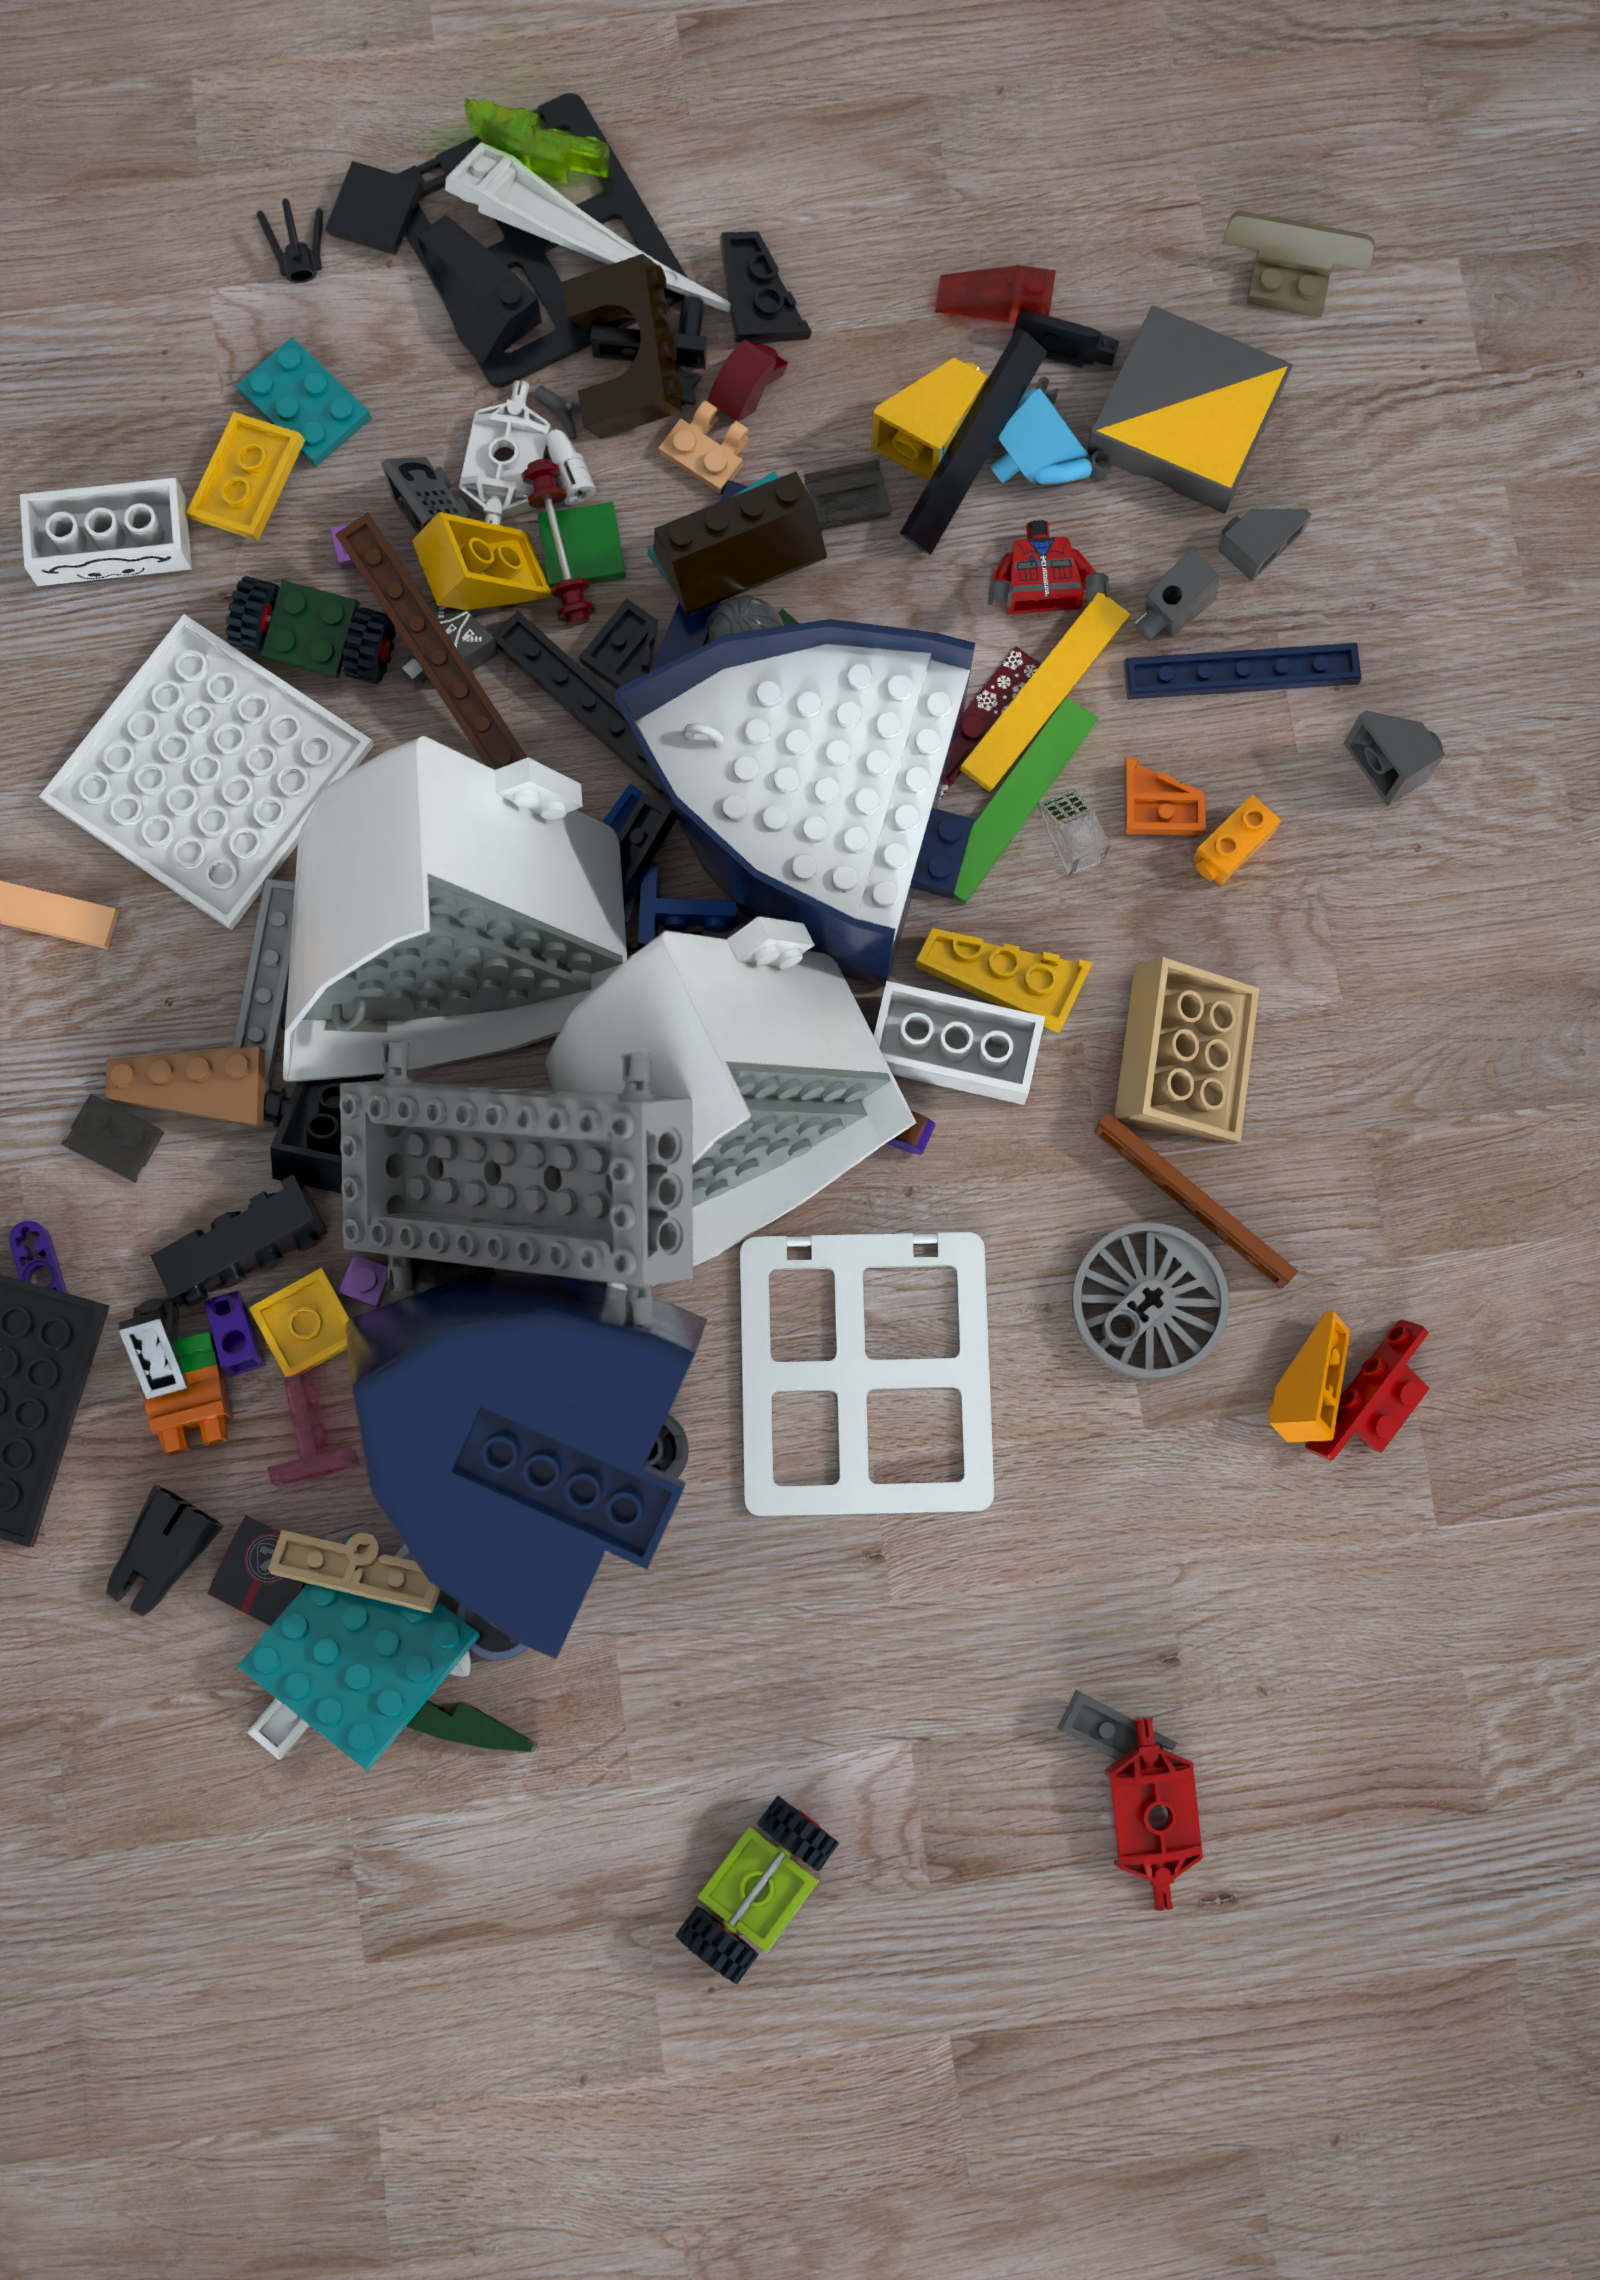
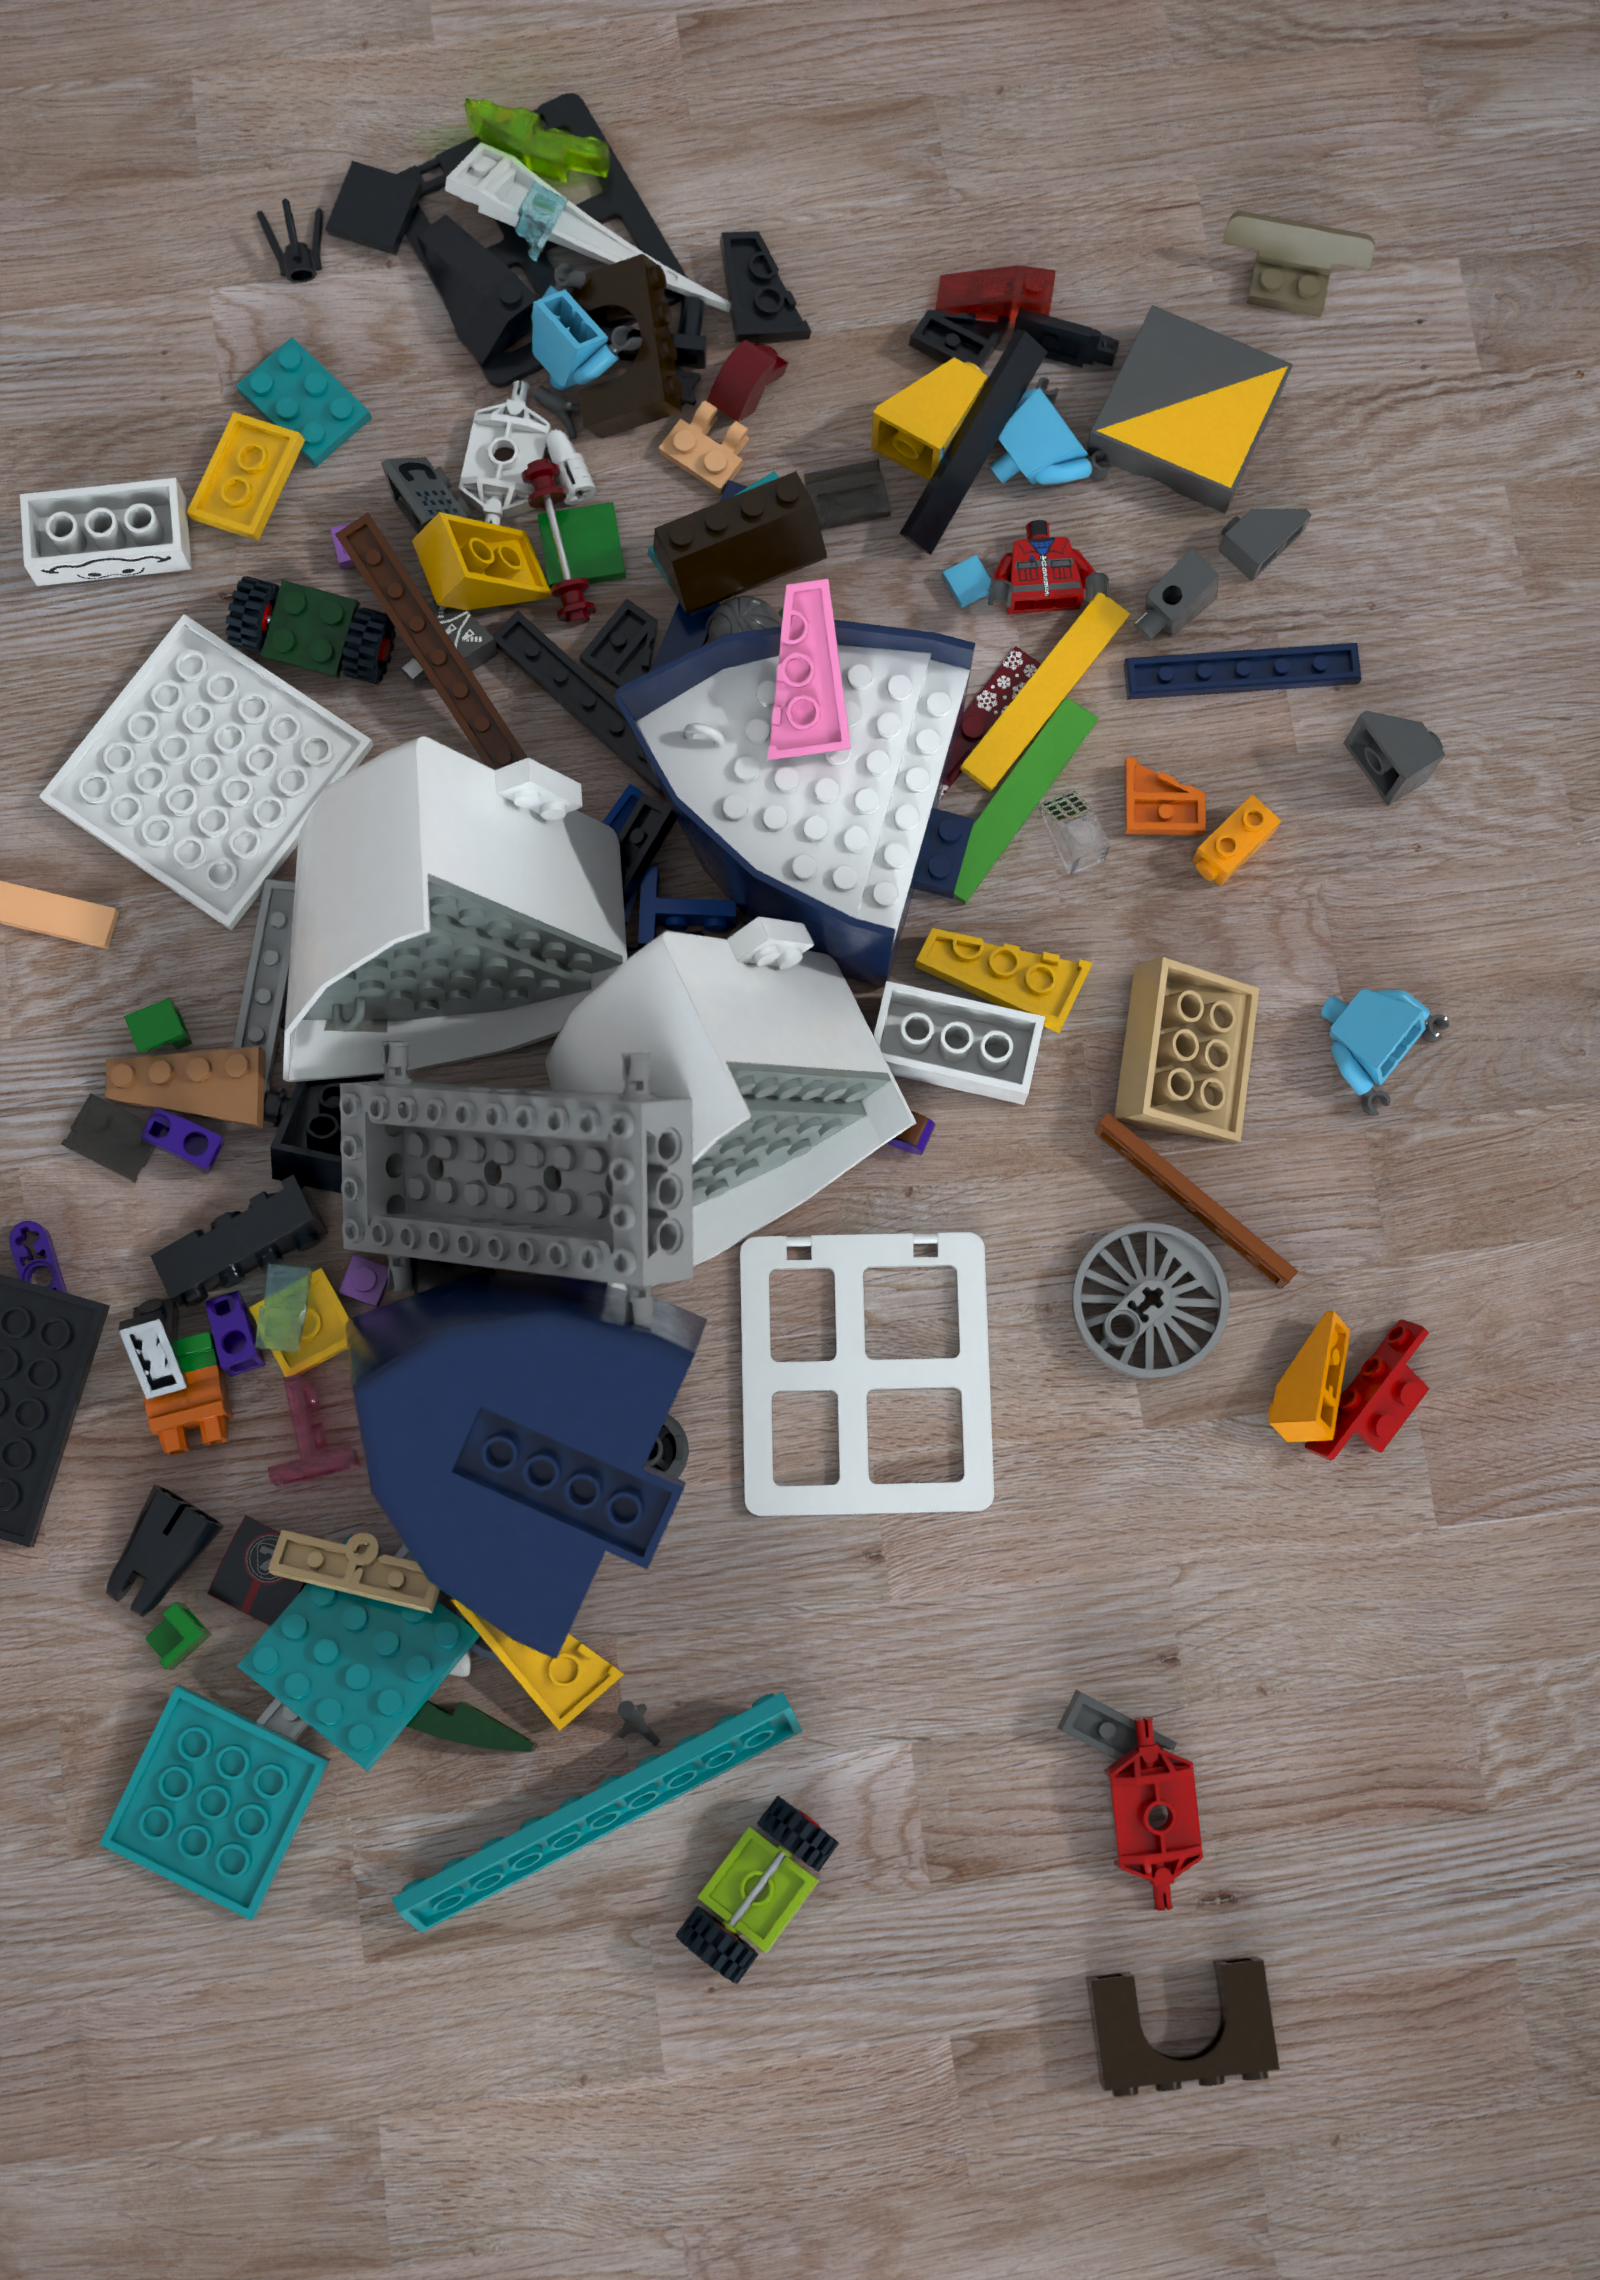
none -> teal plate [99,1685,331,1921]
none -> green panel [124,998,193,1053]
none -> dark purple leg [140,1108,225,1174]
none -> green panel [146,1602,212,1670]
none -> clear light blue slope [255,1263,313,1353]
none -> teal plate [392,1692,803,1933]
none -> yellow wing [450,1597,624,1731]
none -> clear light blue slope [515,181,568,262]
none -> medium azure torso [531,263,642,390]
none -> dark grey bar [617,1701,660,1746]
none -> bright pink wing [767,579,851,761]
none -> black wing [909,310,1011,370]
none -> medium azure tile [942,555,991,609]
none -> dark brown arch [1086,1956,1279,2097]
none -> medium azure torso [1321,989,1449,1116]

